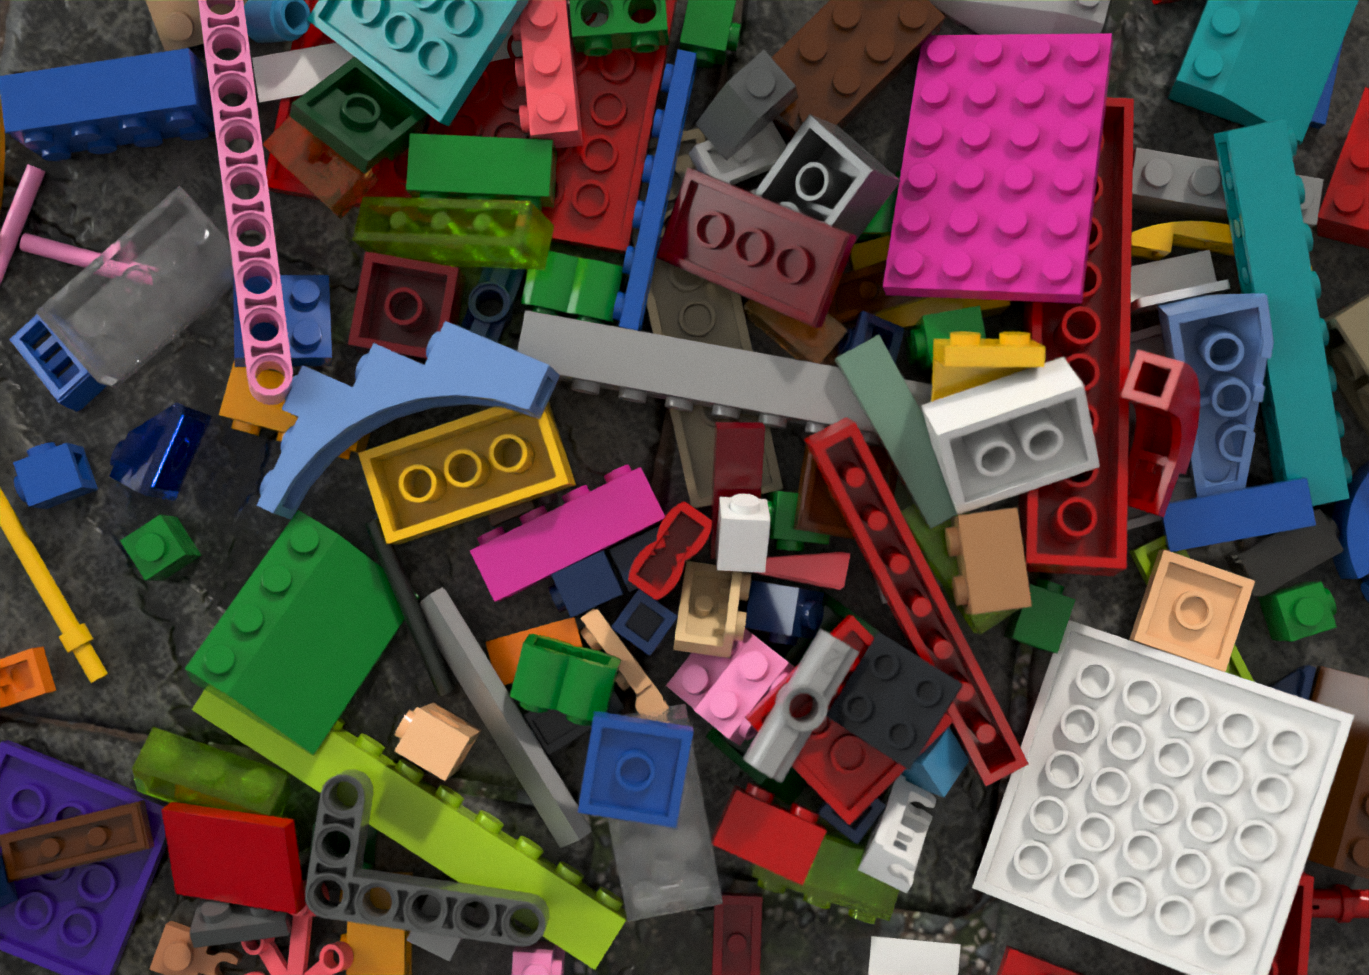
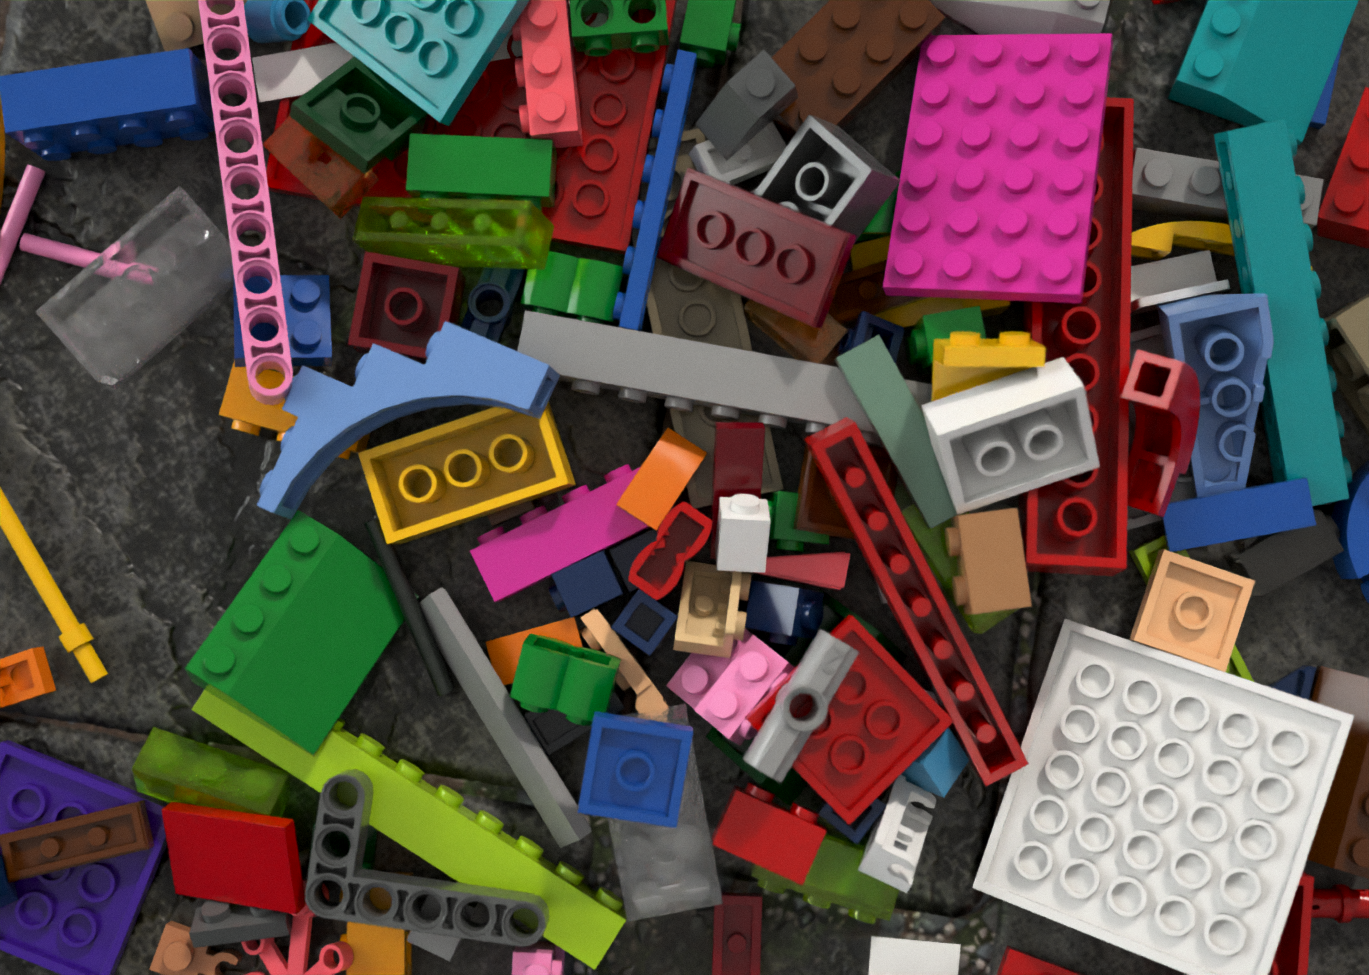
blue slope [9,308,110,411] -> none
blue brick [13,442,98,509] -> none
clear blue slope [109,402,212,501] -> none
green brick [120,514,202,581] -> none
light nougat brick [394,702,482,781] -> none
black hinge [826,632,963,770] -> none
green brick [1003,578,1076,654] -> none
green brick [1258,581,1337,642] -> none
none -> orange slope [616,428,707,531]

